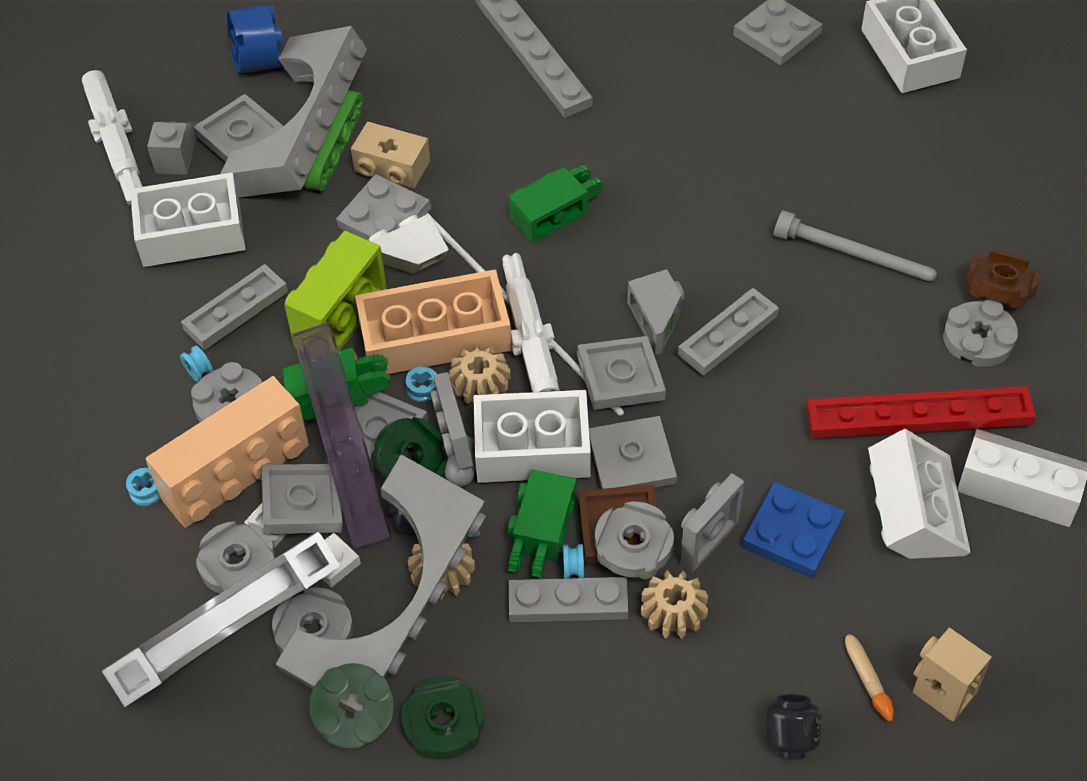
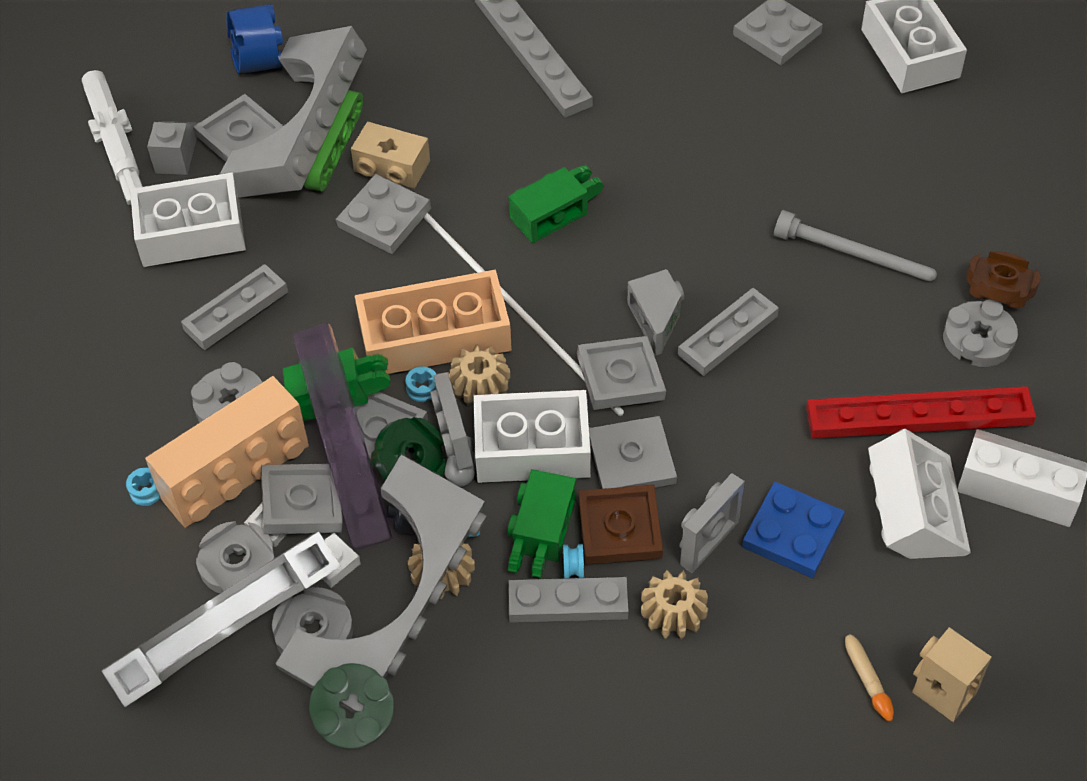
medium azure bush [180,345,213,382] -> none
lime brick [284,230,387,358] -> none
white slope [368,214,449,274] -> none
dark green plate [401,676,484,759] -> none
white piece [502,253,560,392] -> none
light grey plate [595,501,674,579] -> none
black head [766,694,821,759] -> none

